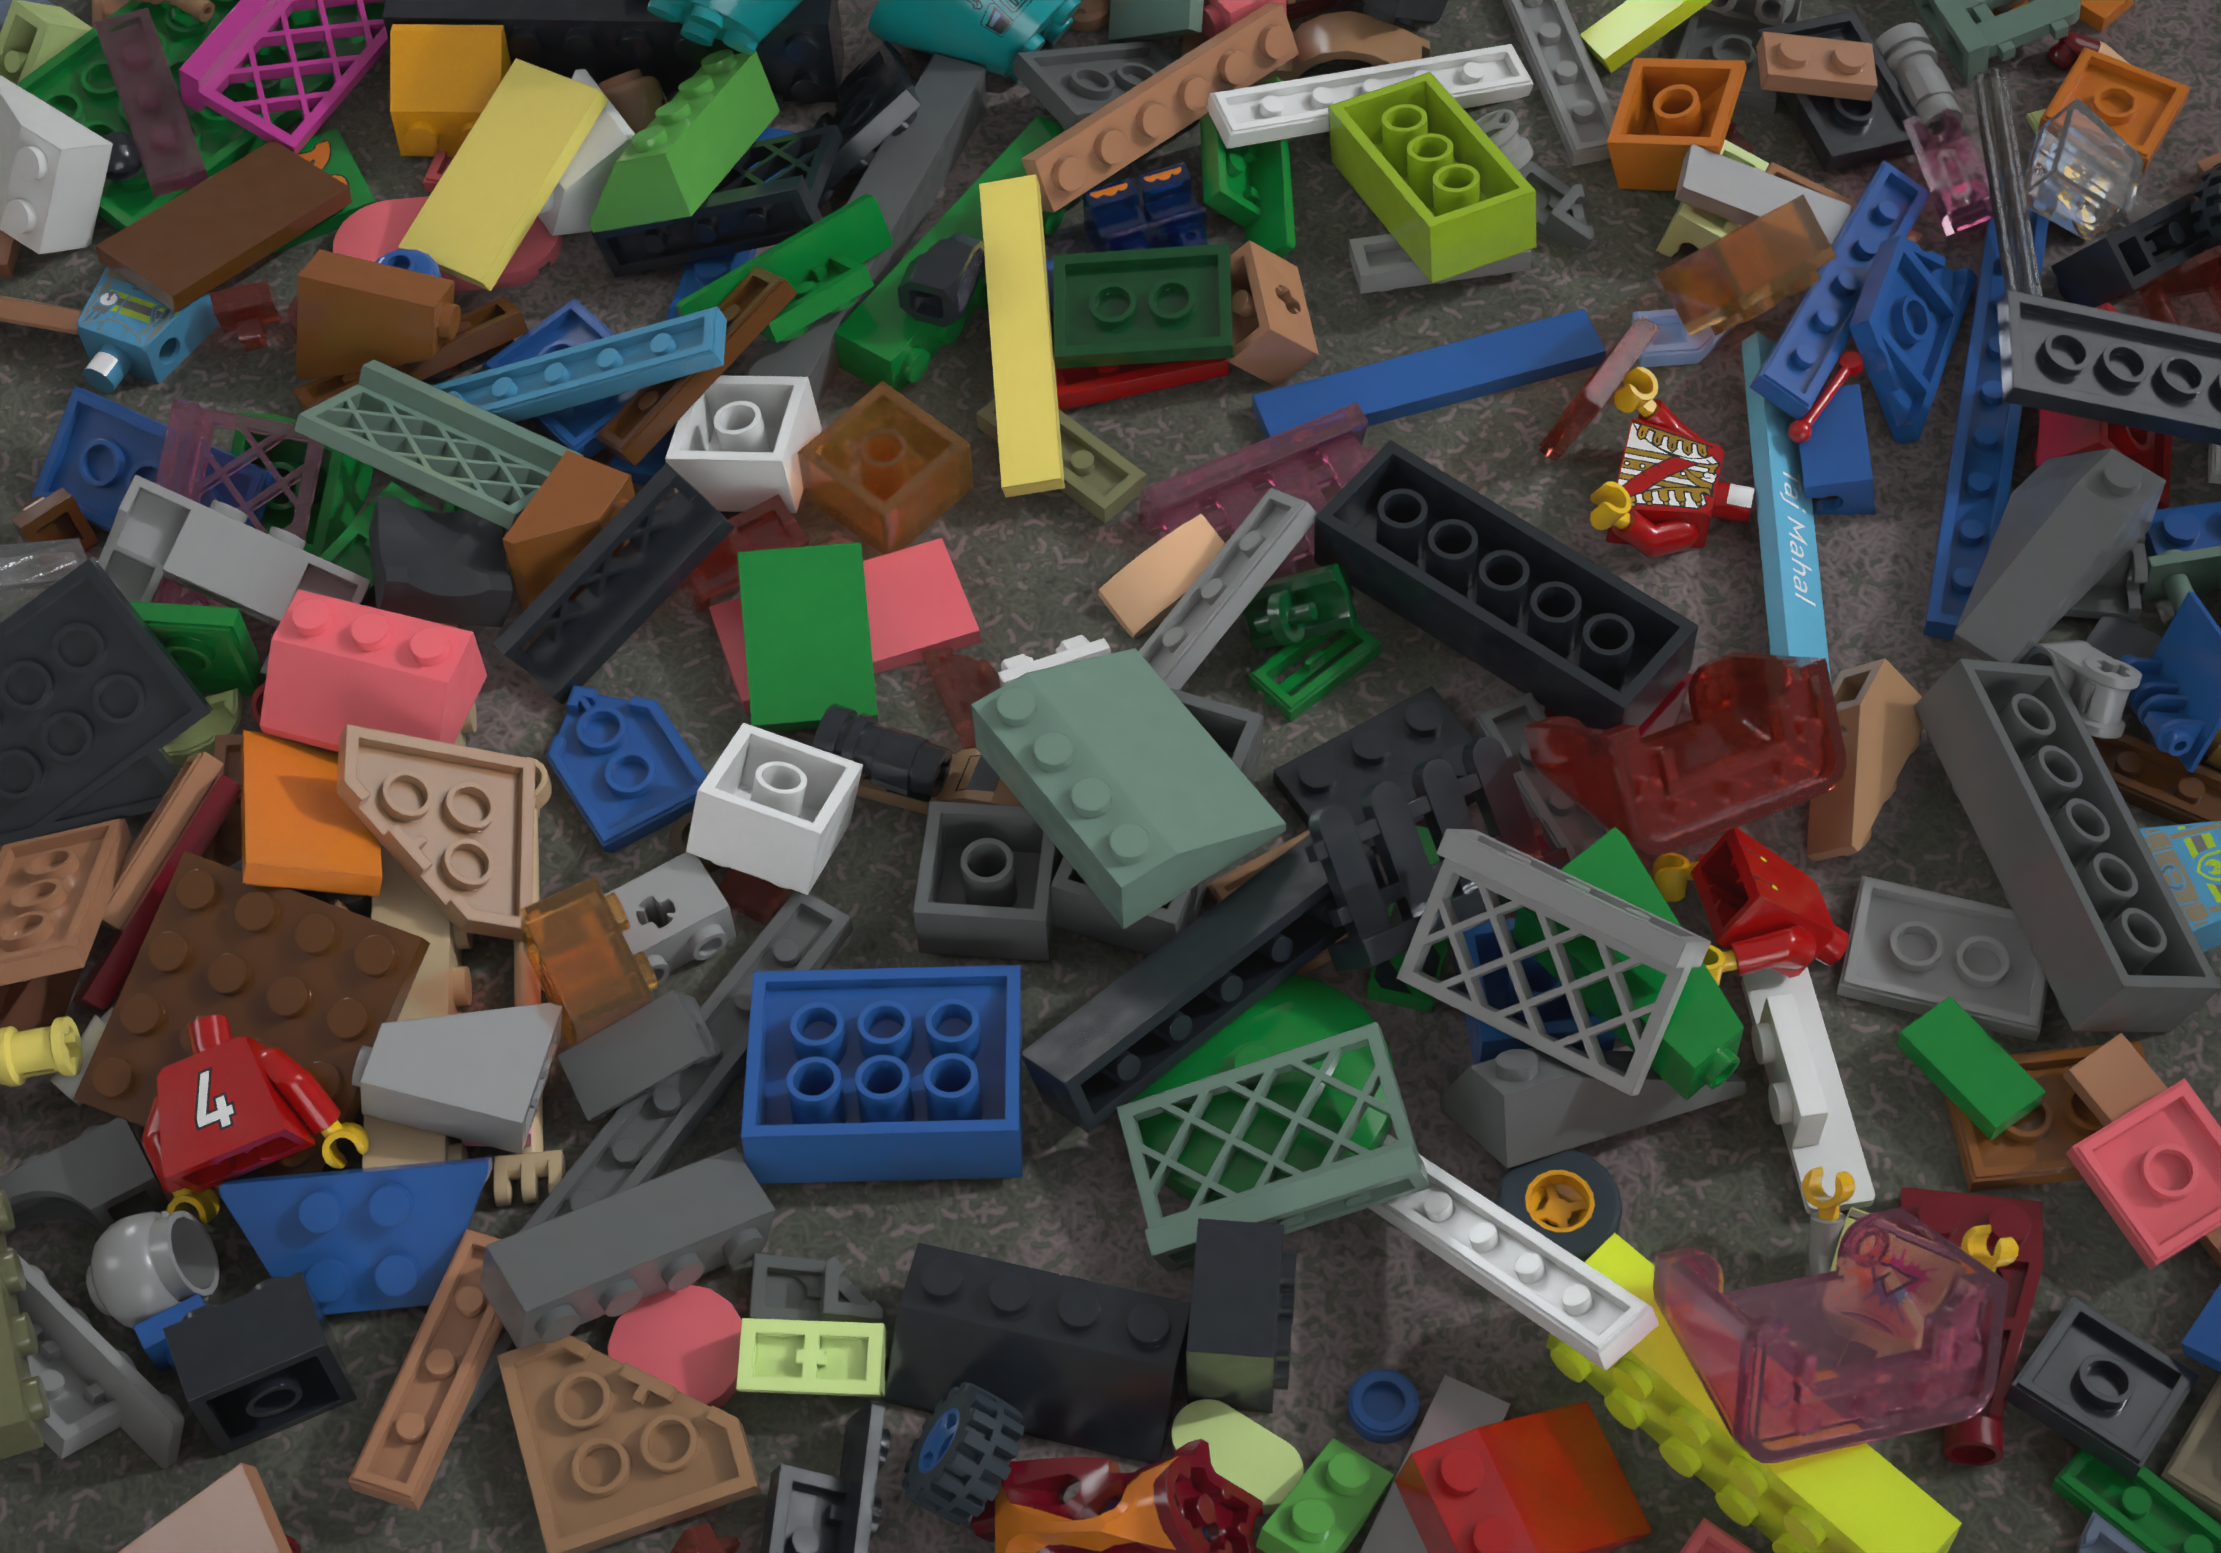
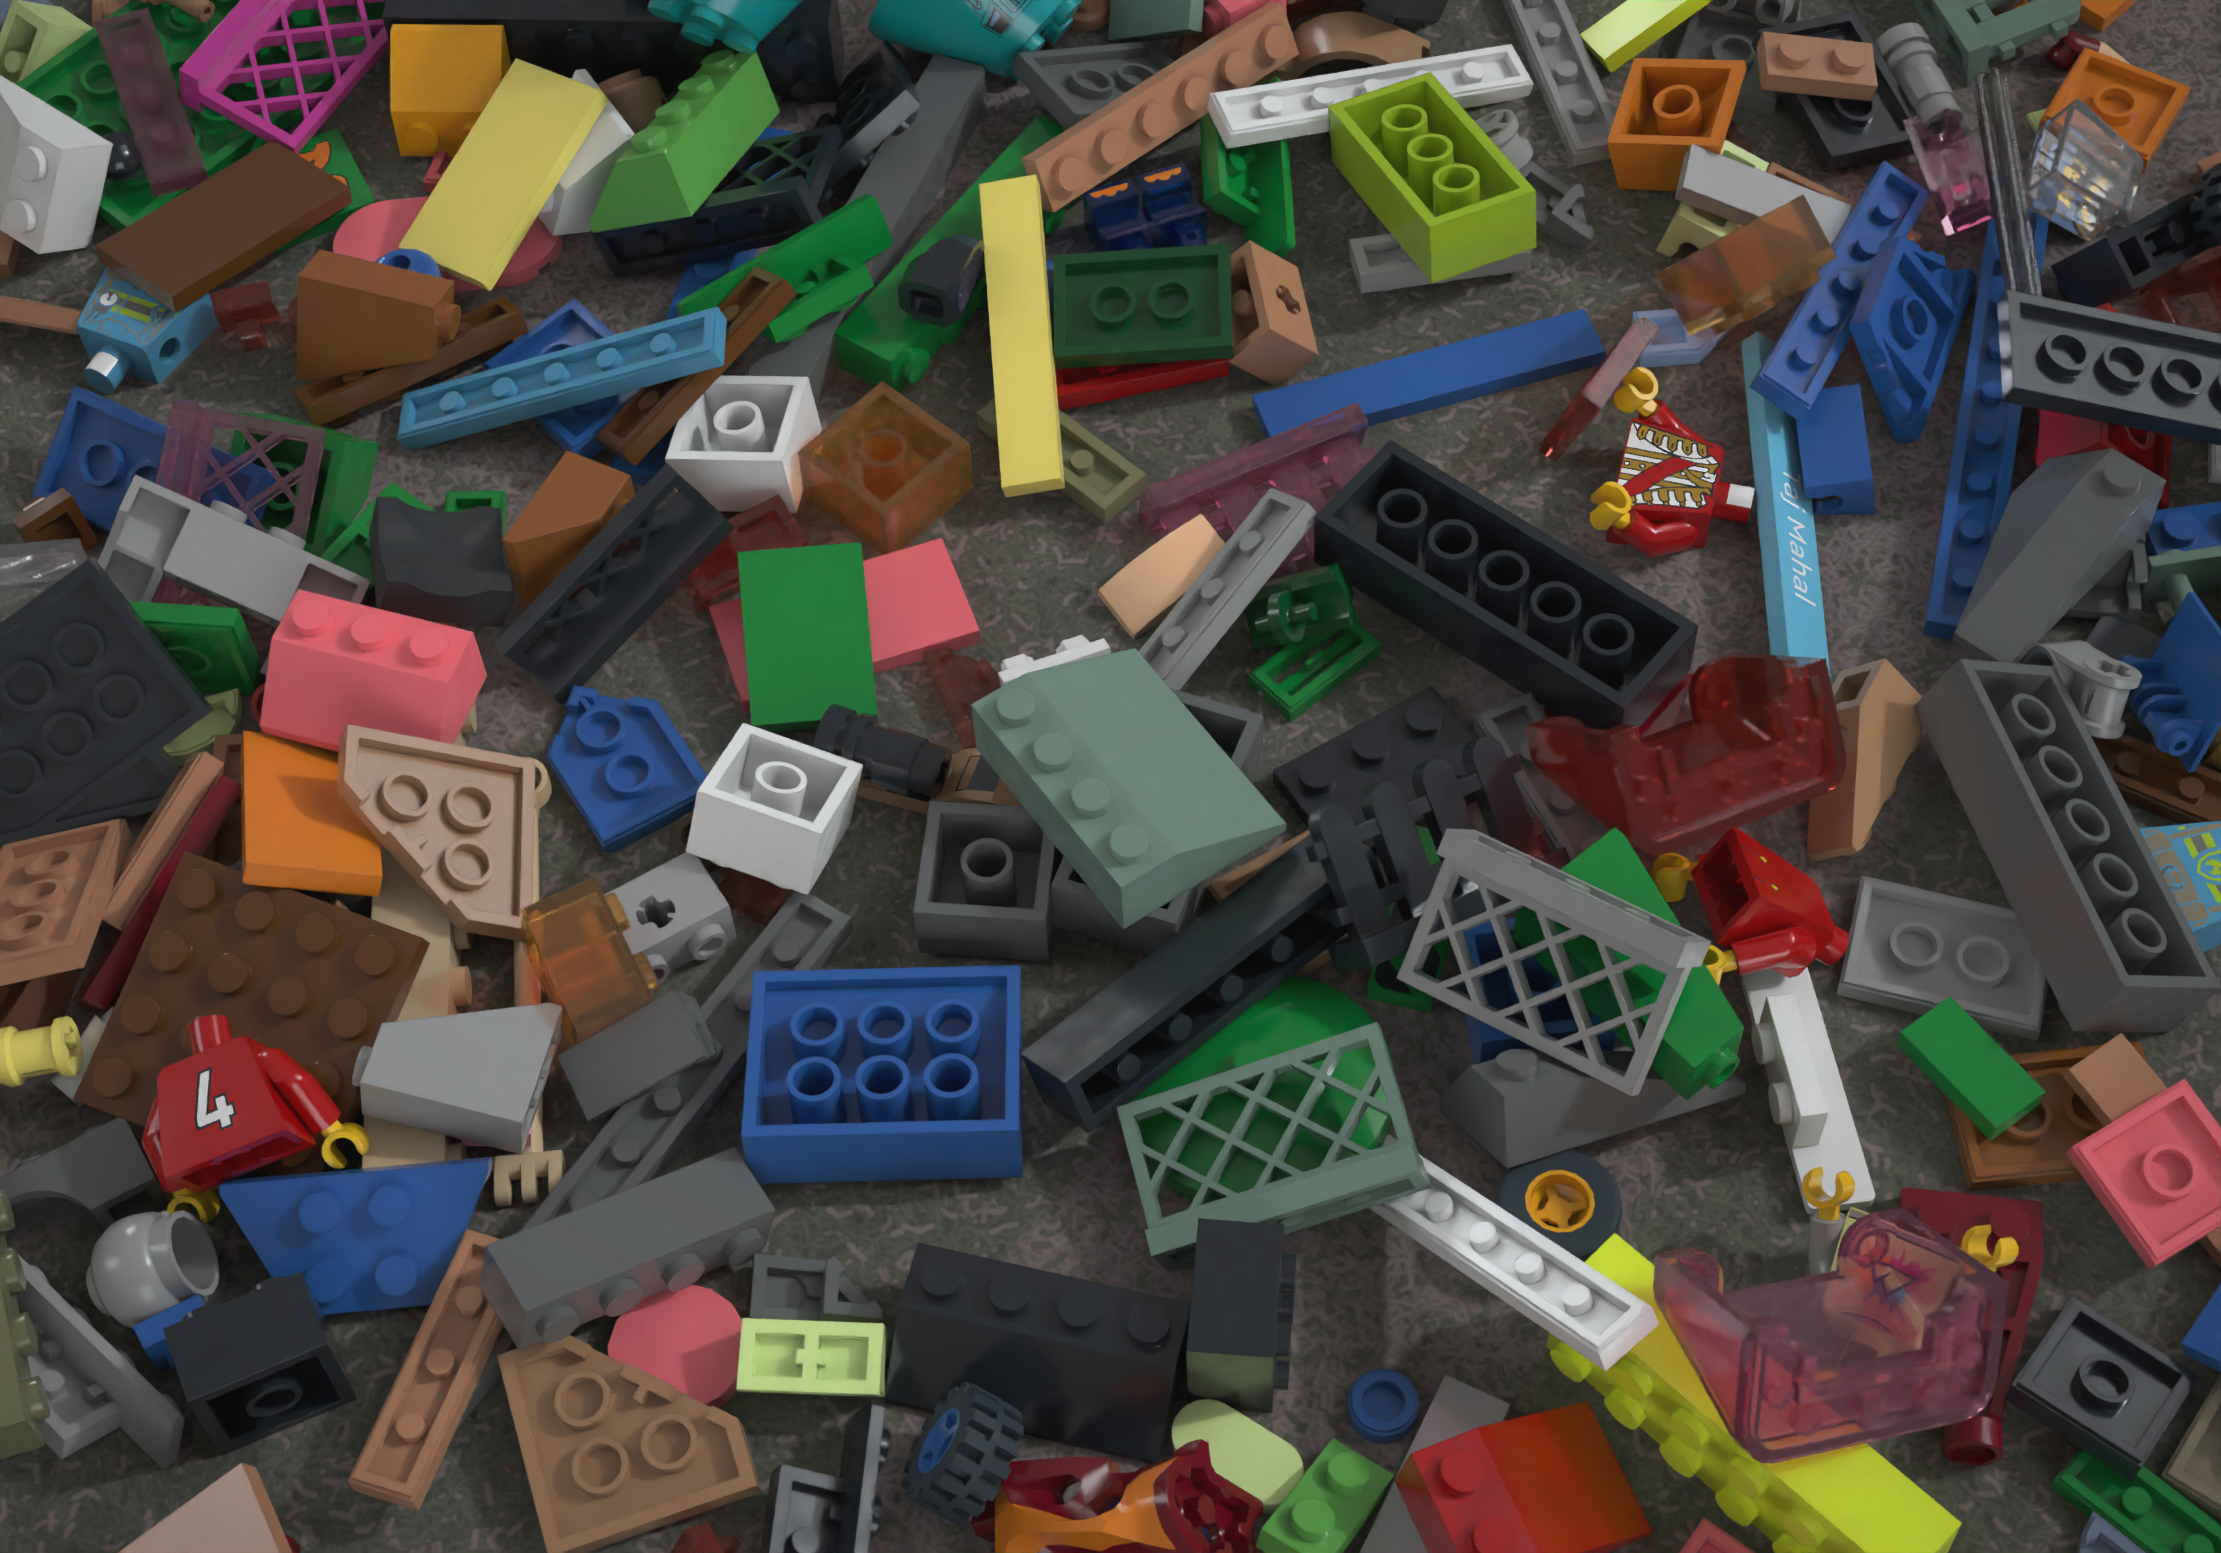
sand green fence [294,360,584,530] -> none
red hinge [1788,351,1863,443] -> none

